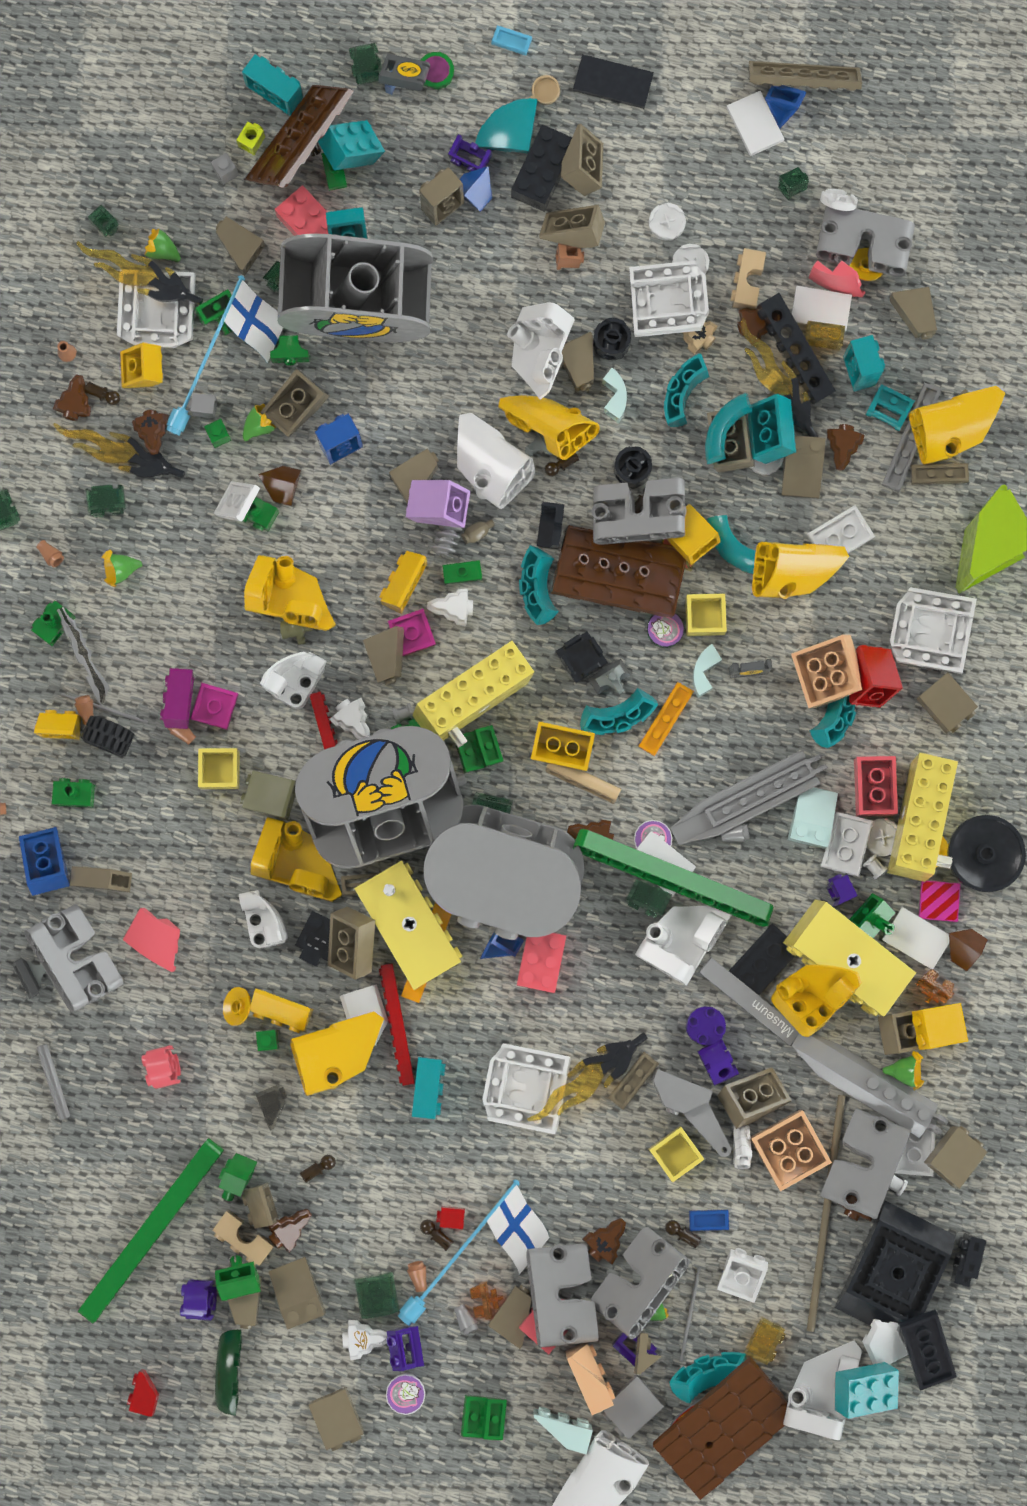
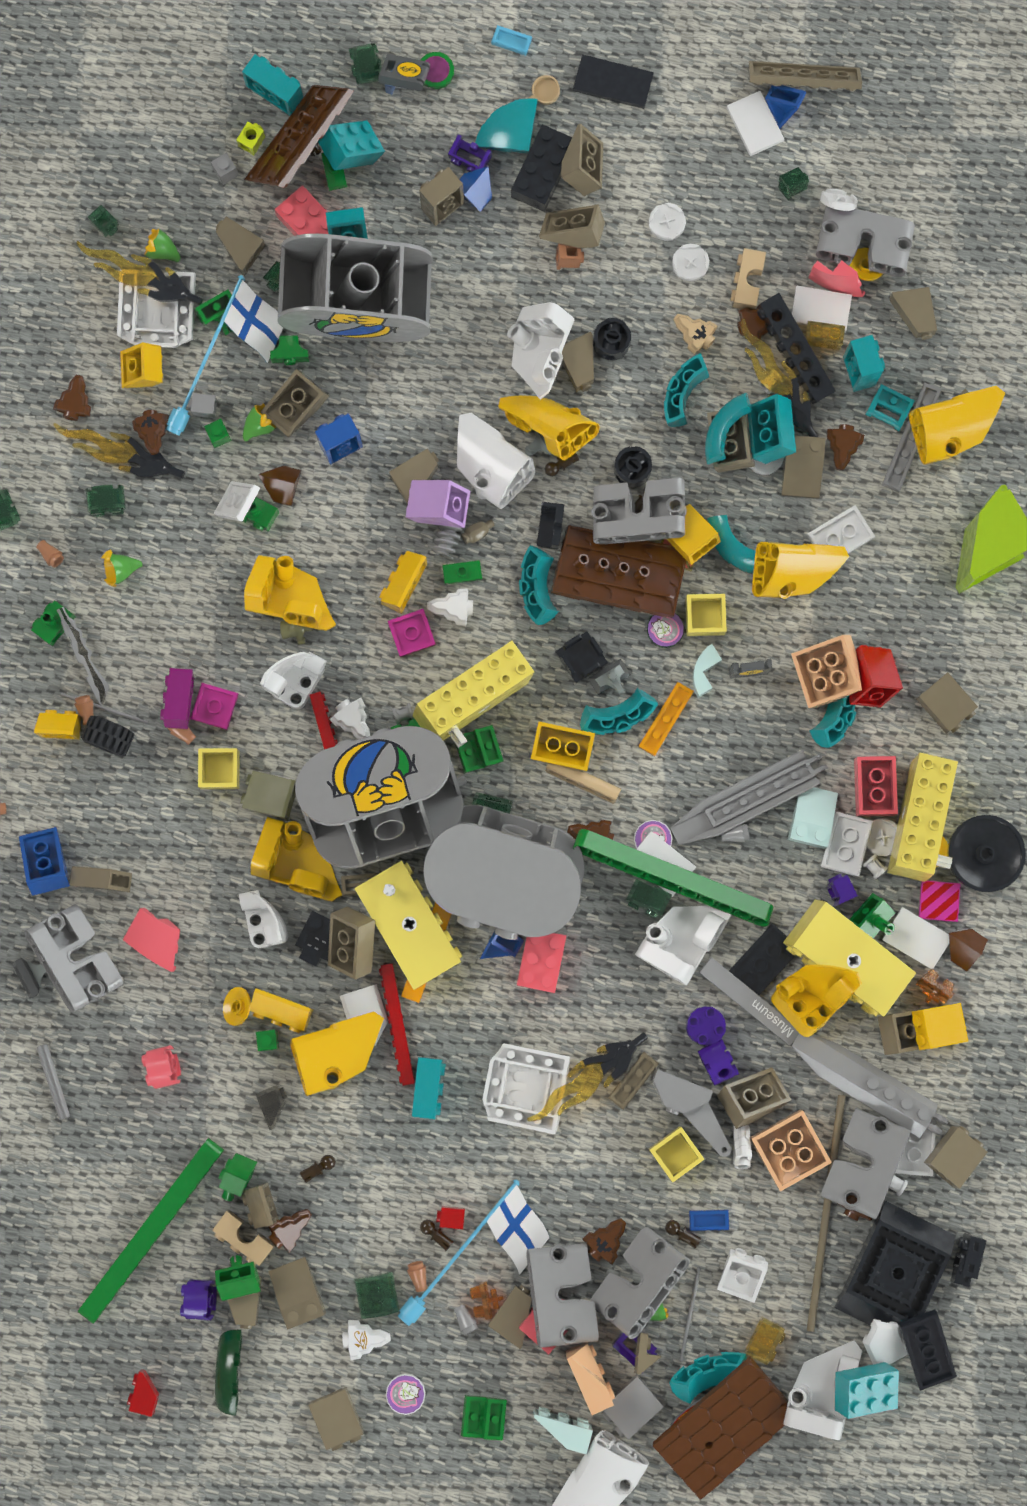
green brick [52,778,95,808] -> none
nougat cone [57,341,77,362] -> none
dark brown pin [85,381,120,405] -> none
dark tan slope [363,626,404,685] -> none
dark purple window [386,1326,424,1371] -> none
light aqua brick [602,368,627,424] -> none
white wedge [629,260,709,337] -> none
bright green hat [883,1051,924,1090] -> none
white wedge [890,587,977,674] -> none
dark tan tile [910,463,969,485] -> none

